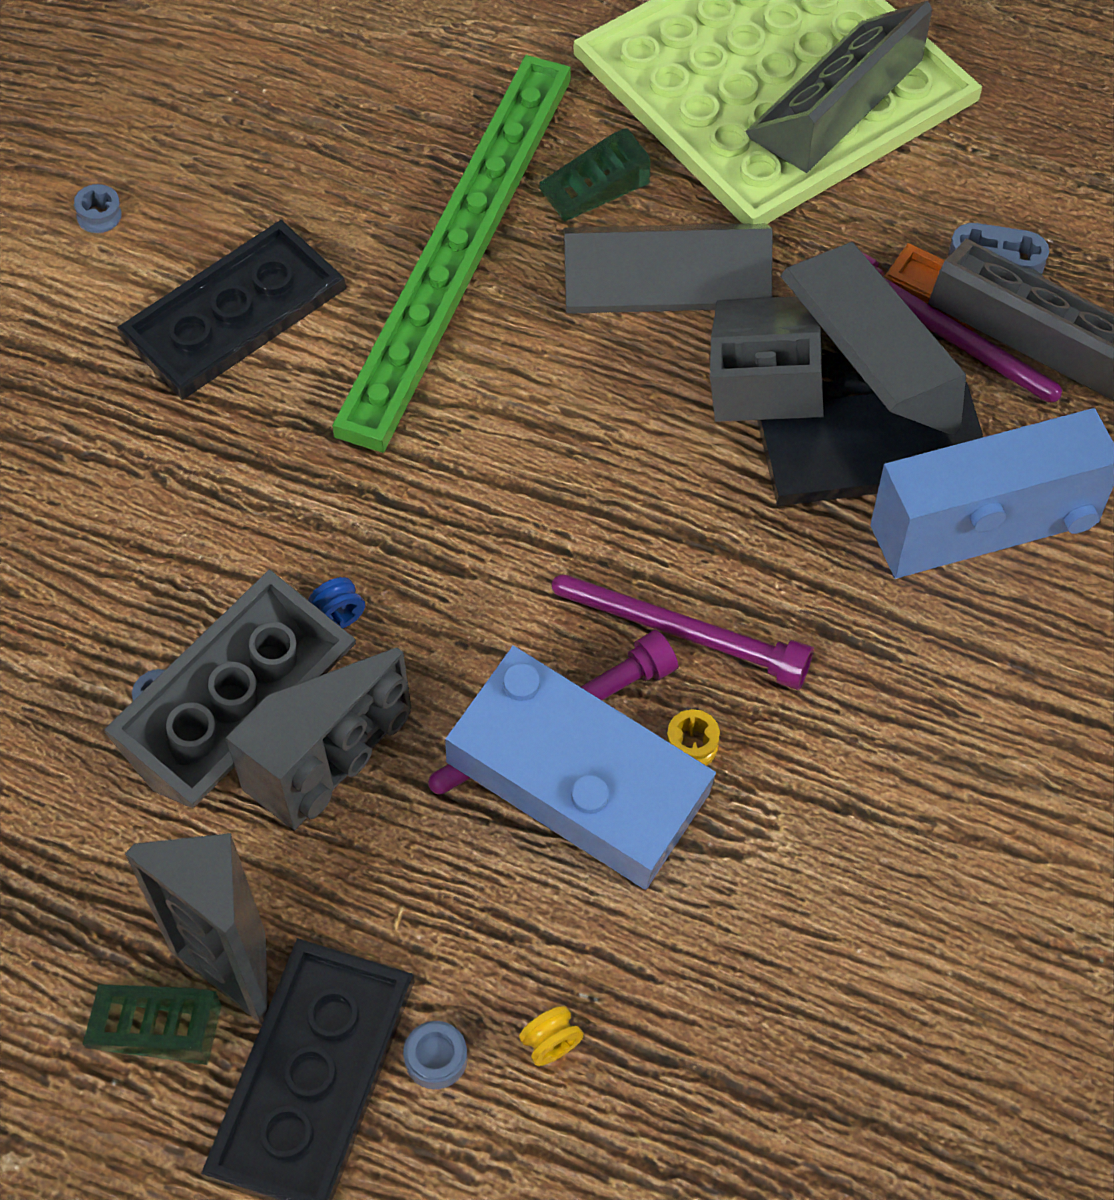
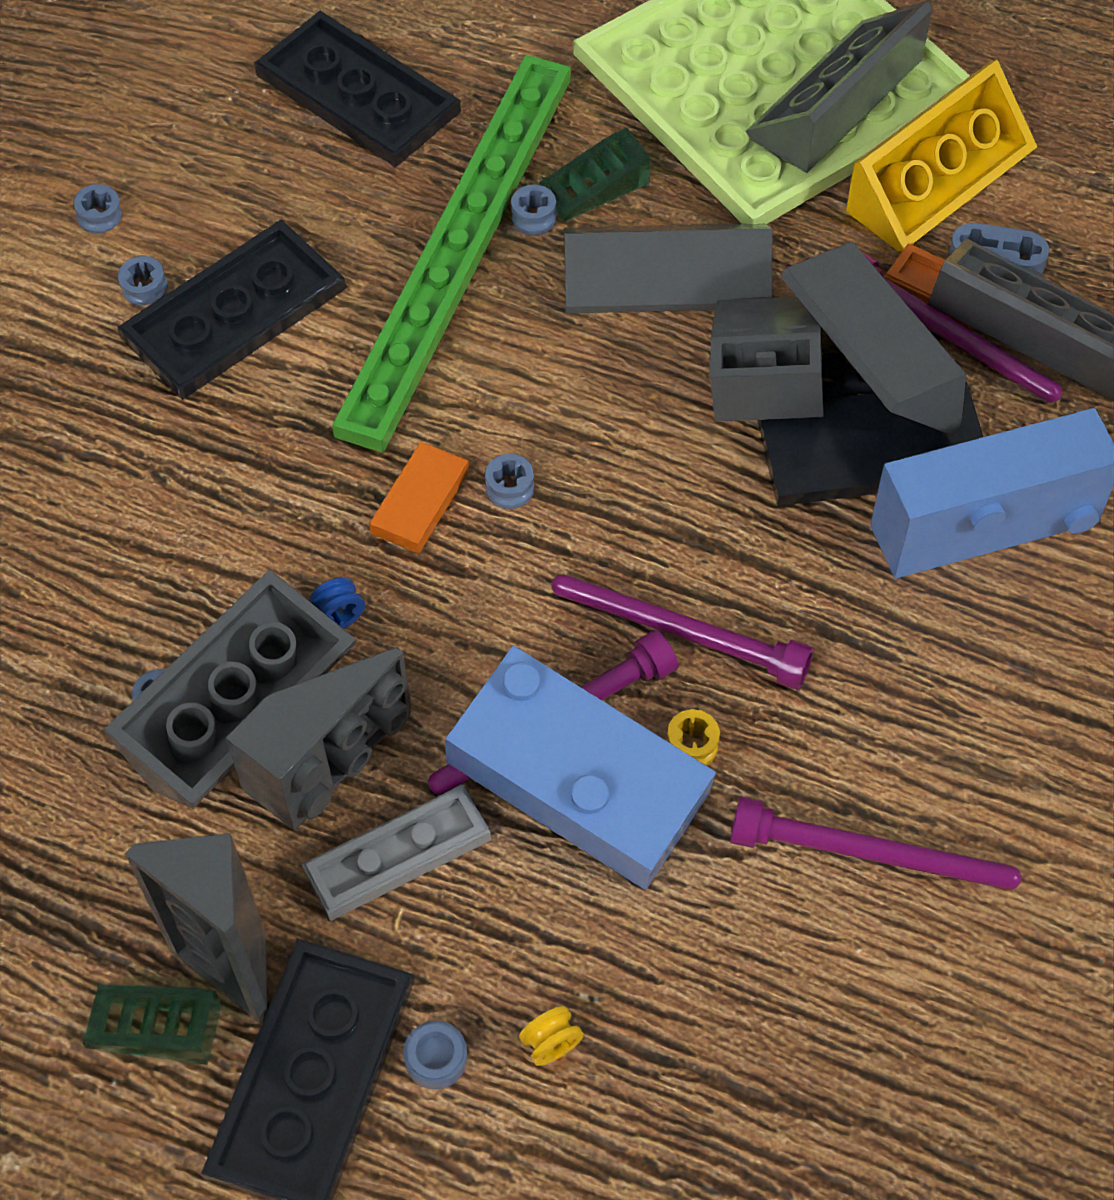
none -> sand blue bush [118,256,168,306]
none -> black tile [254,10,461,168]
none -> light grey tile [302,784,491,921]
none -> orange tile [369,442,469,554]
none -> sand blue bush [485,454,534,509]
none -> sand blue bush [511,184,556,235]
none -> magenta piece [730,796,1022,890]
none -> yellow slope [846,59,1037,251]

